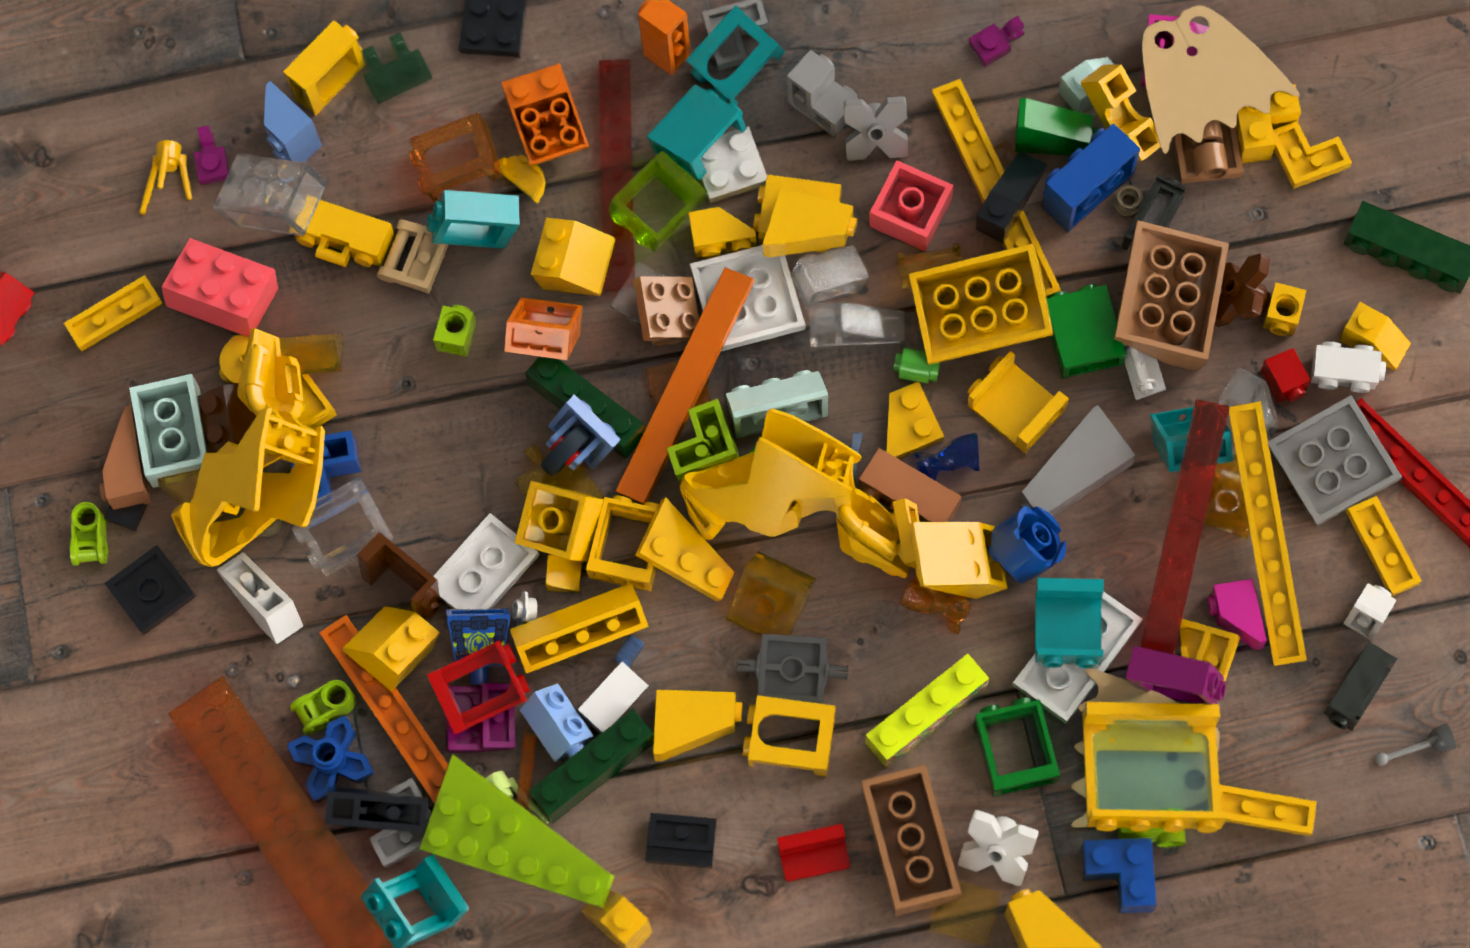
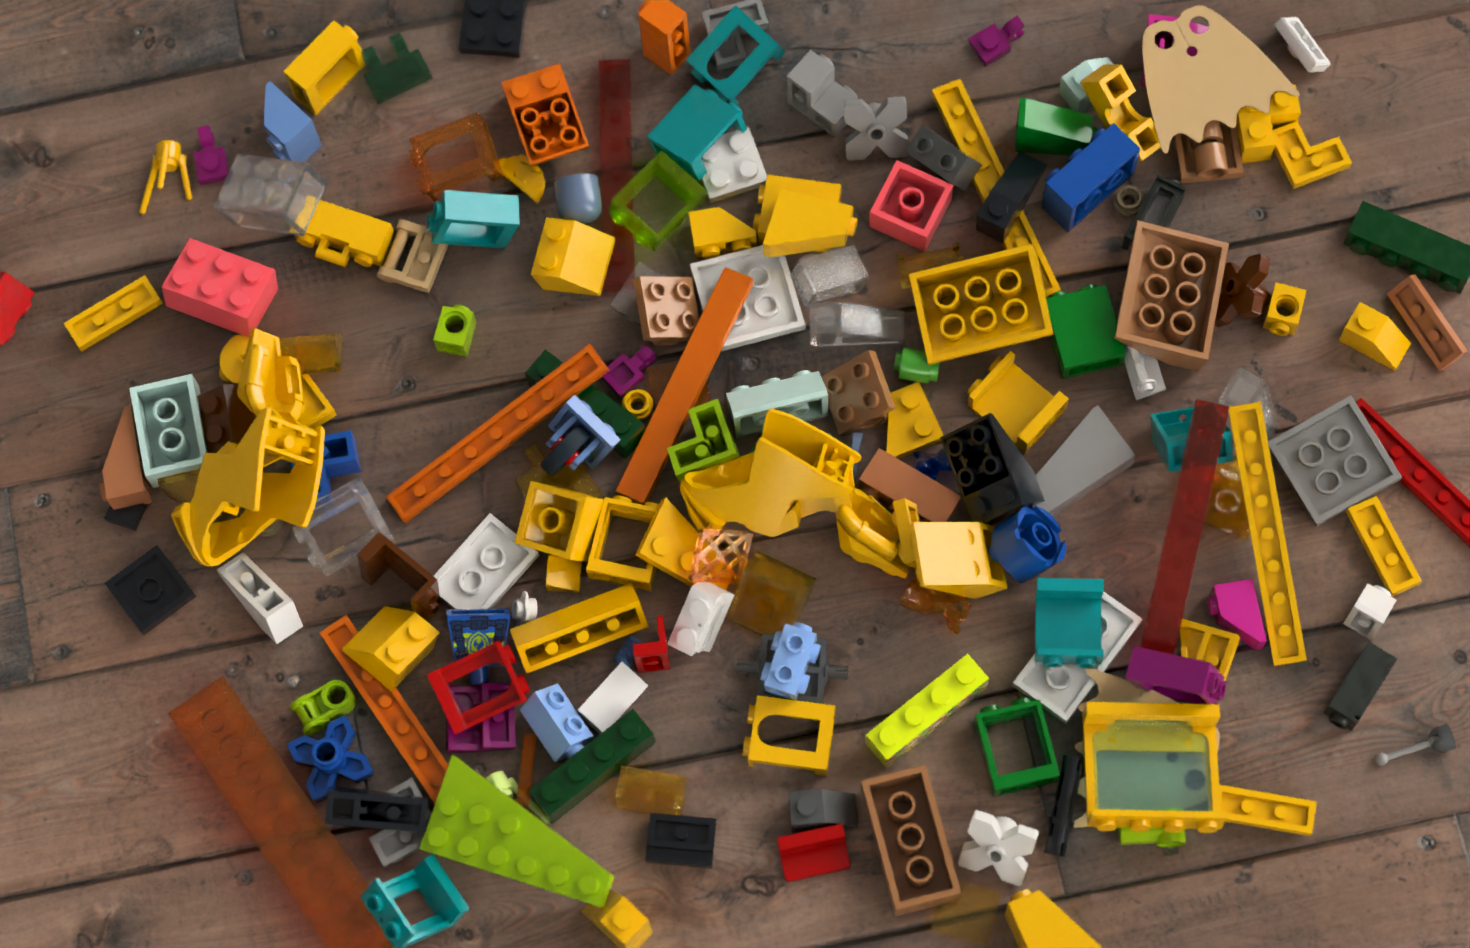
lime piece [70,502,108,566] -> none
orange window [504,297,583,360] -> none
yellow slope [653,690,742,762] -> none
blue brick [1081,838,1156,913] -> none
red brick [1261,347,1311,403] -> none
white brick [1310,341,1386,393] -> none
none -> orange tile [386,343,610,523]
none -> sand blue helmet [554,174,602,225]
none -> magenta plate [602,344,657,399]
none -> clear yellow hinge [615,765,688,815]
none -> yellow plate [622,389,654,420]
none -> red panel [633,616,671,673]
none -> white window [667,579,734,656]
none -> clear orange window [688,529,753,584]
none -> light blue brick [760,622,821,700]
none -> dark grey slope [789,789,858,833]
none -> medium nougat plate [822,350,896,436]
none -> dark grey brick [905,125,982,191]
none -> black slope [940,413,1045,525]
none -> black pin [1044,754,1084,857]
none -> white plate [1274,17,1331,72]
none -> nougat plate [1387,275,1468,371]

